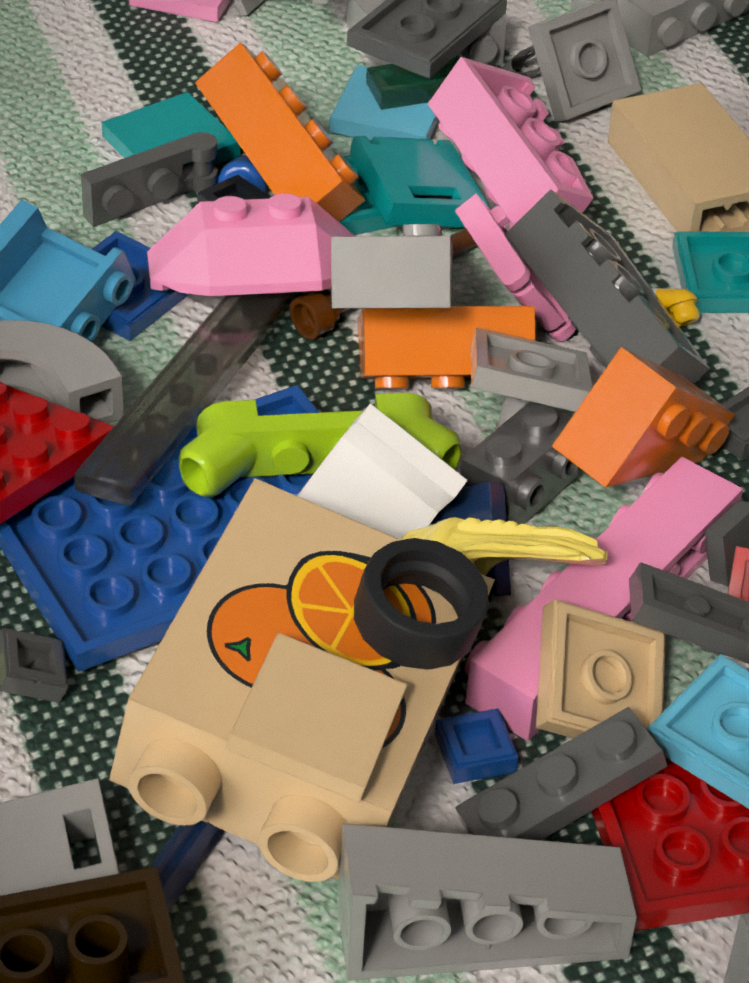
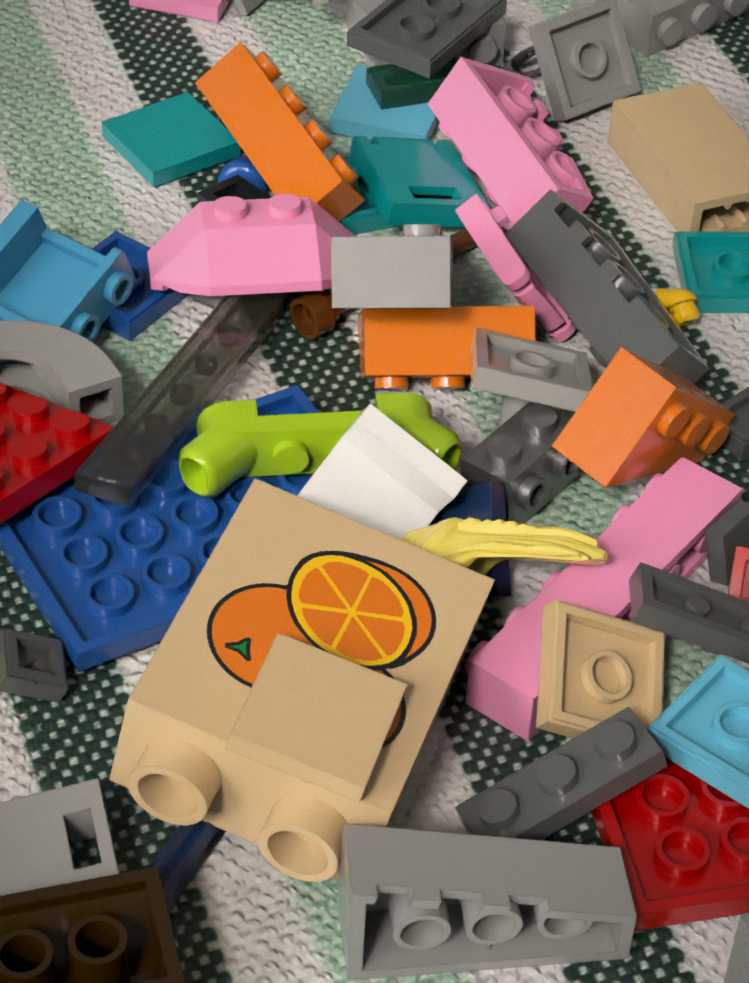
dark grey plate [81,132,218,227] -> none
black tyre [354,538,489,670] -> none
blue tile [435,708,518,784] -> none

